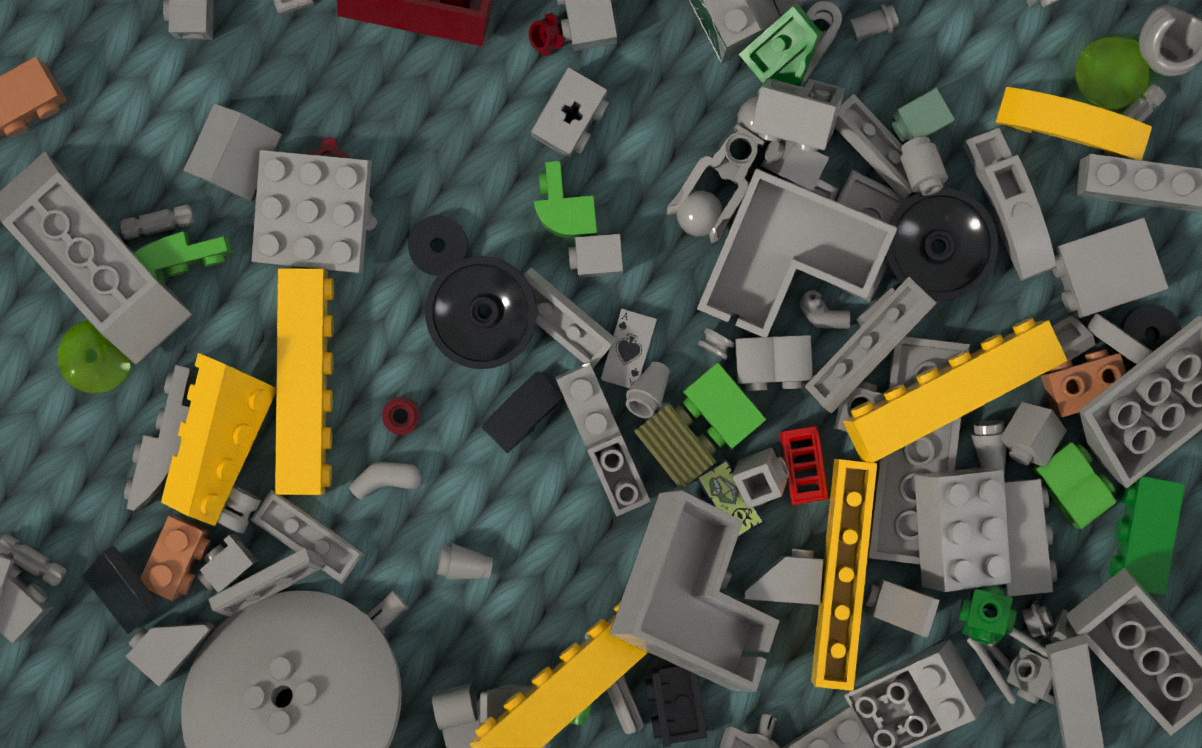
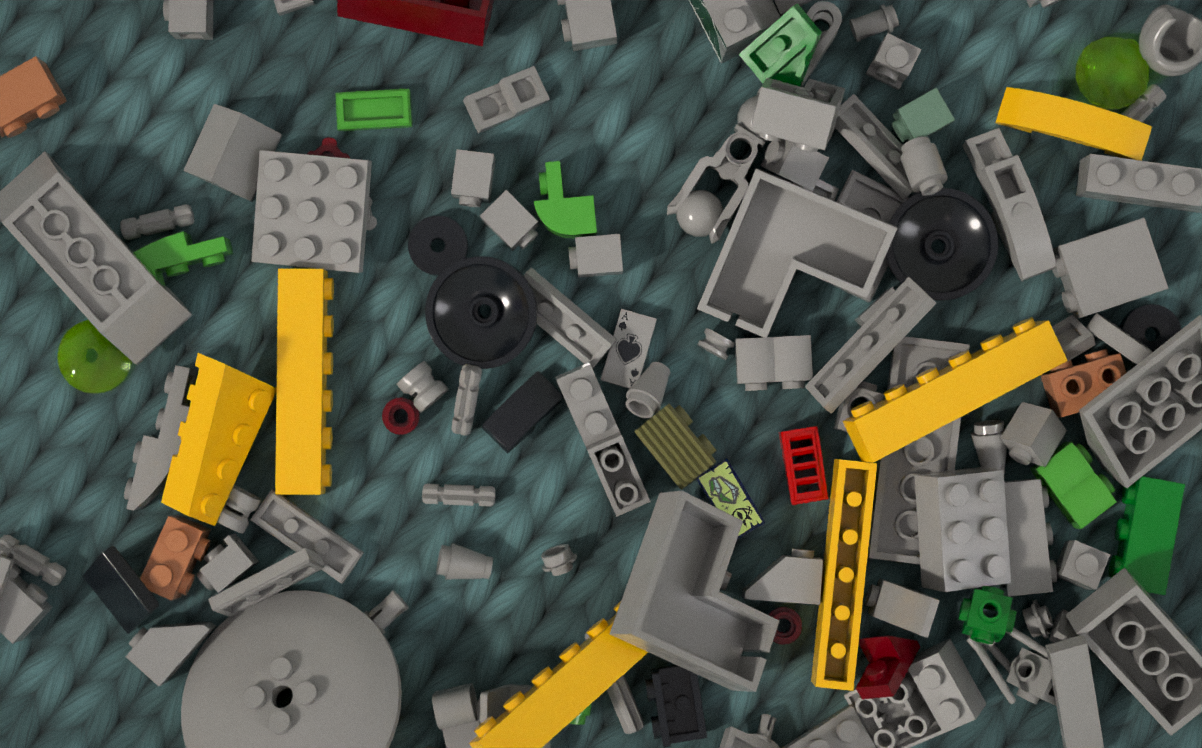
light grey arm [349,462,422,500] -> none
dark red plate [529,13,565,56] -> none
light grey brick [531,67,610,159] -> none
bright green brick [682,362,766,449] -> none
light grey brick [732,447,789,509] -> none
light grey arm [800,290,850,329] -> none
none -> bright green tile [335,89,413,131]
none -> light grey wheel [397,361,449,413]
none -> light grey axle [422,483,496,507]
none -> light grey brick [451,149,496,207]
none -> light grey axle [451,364,482,436]
none -> light grey slope [463,66,550,134]
none -> light grey brick [480,190,539,251]
none -> light grey plate [541,544,577,576]
none -> dark red plate [768,607,802,645]
none -> dark red slope [856,636,920,699]
none -> light grey brick [866,33,922,90]
none -> light grey brick [1056,540,1110,590]

